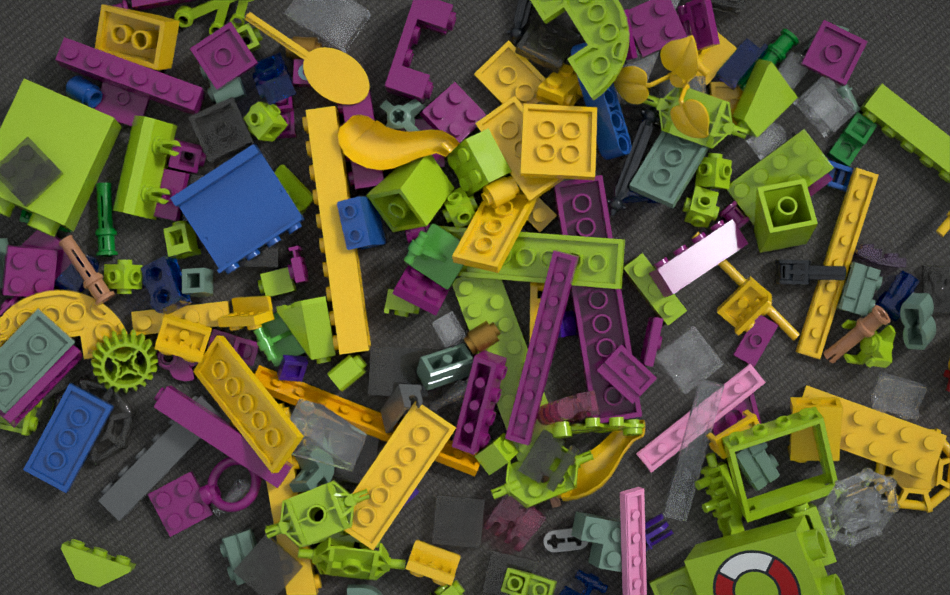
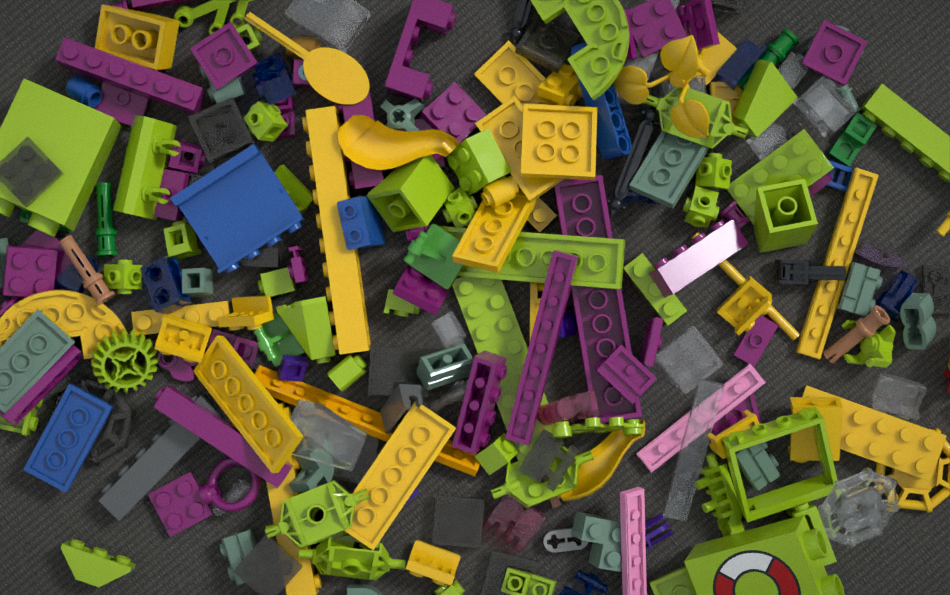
pearl gold brick [463,321,501,354] -> none

